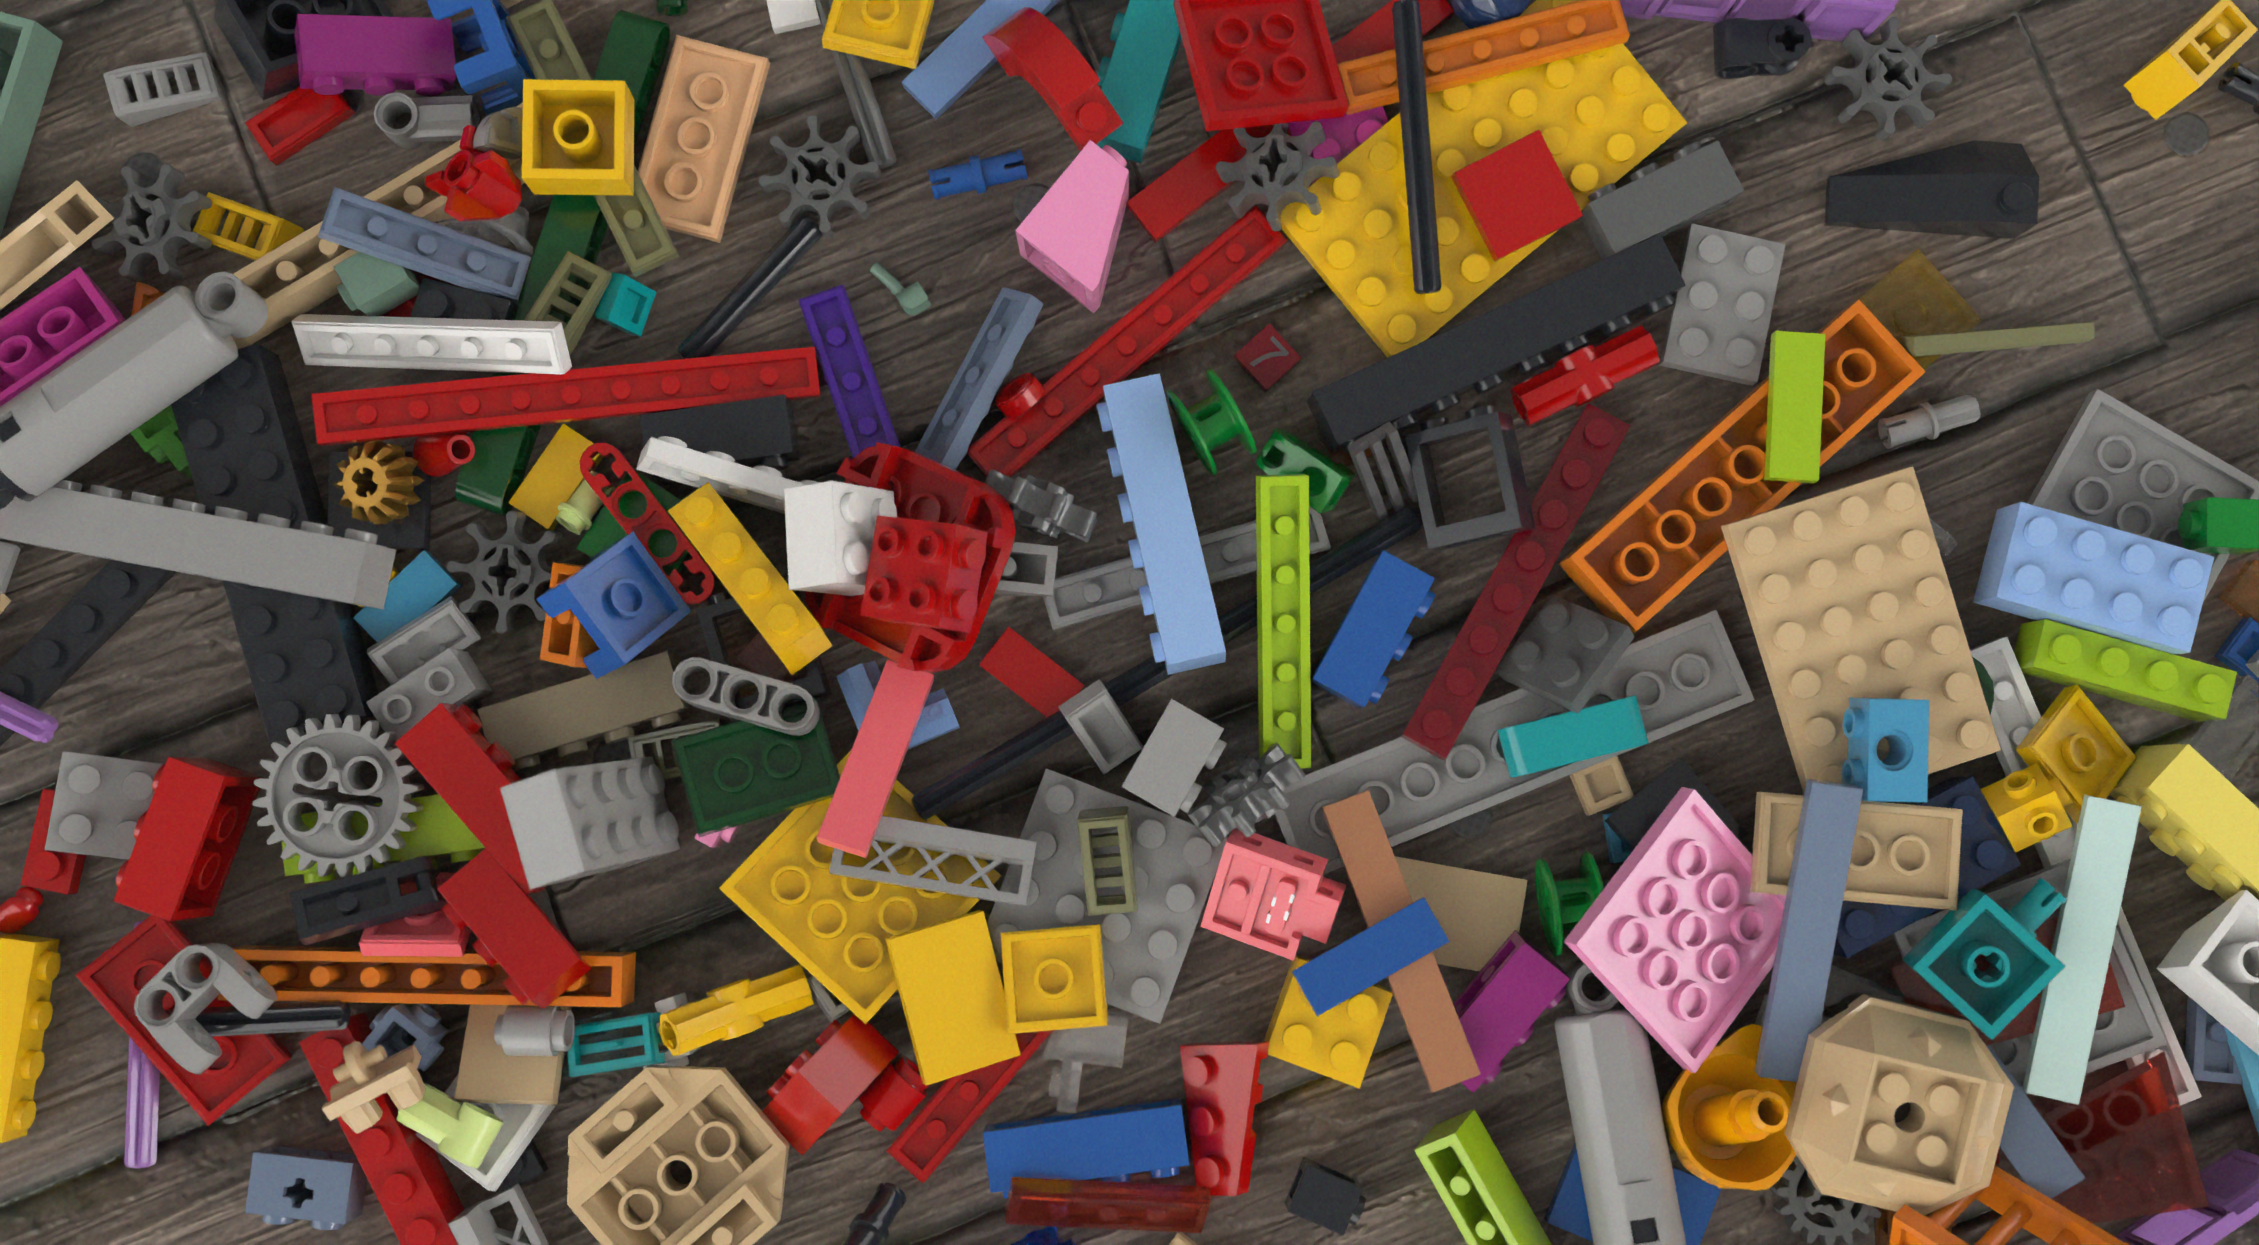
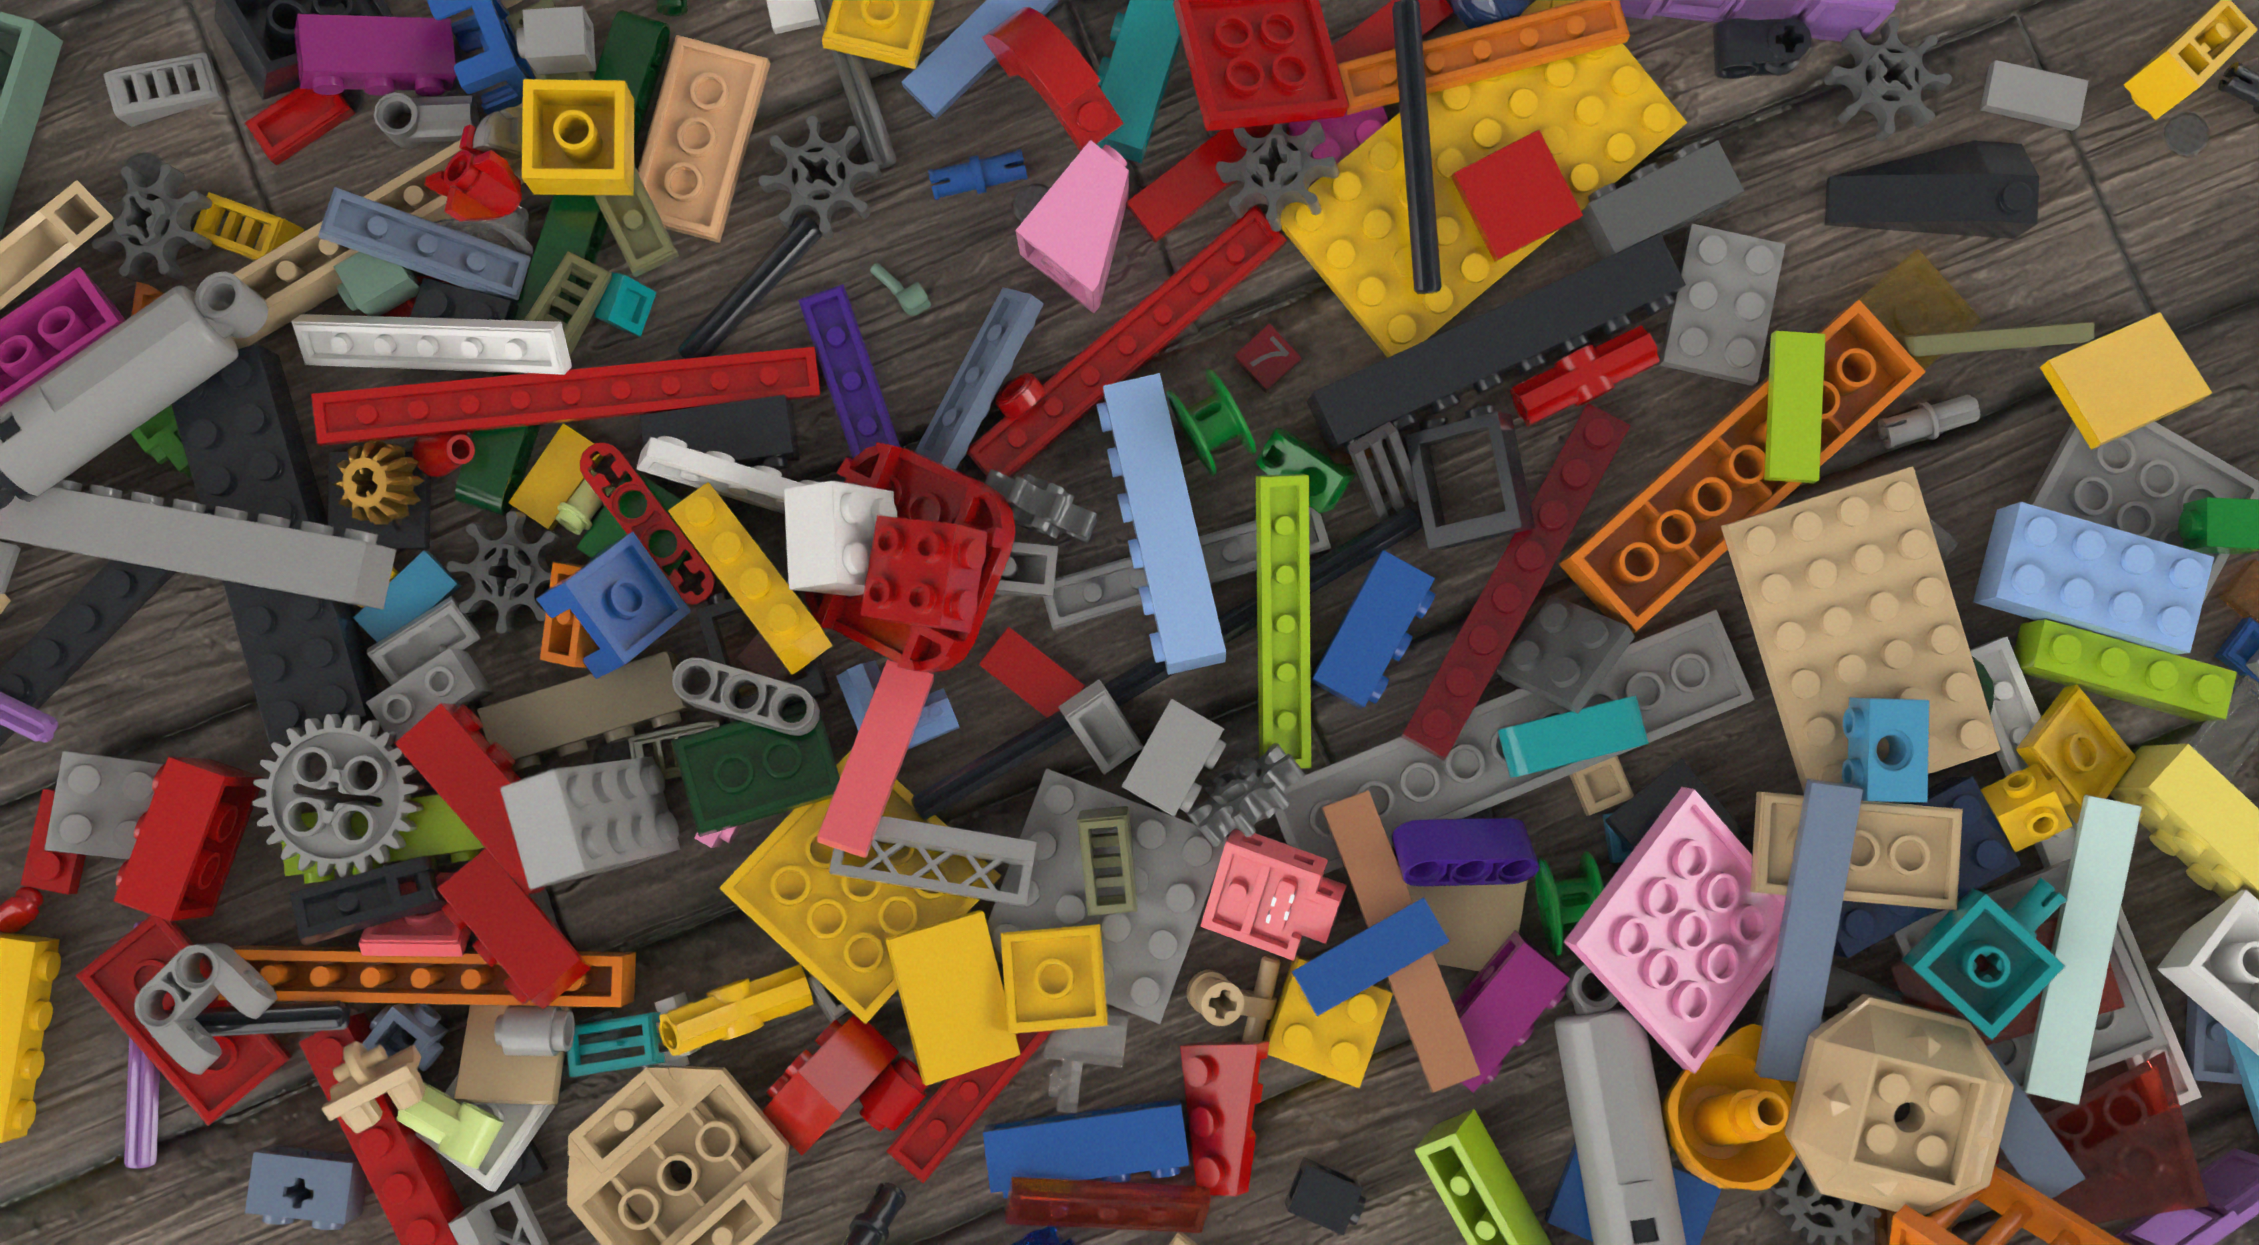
none -> light grey brick [516,6,596,75]
none -> tan piece [1187,956,1281,1041]
none -> dark purple beam [1391,818,1539,887]
none -> light grey tile [1980,60,2089,131]
none -> yellow tile [2040,312,2212,450]

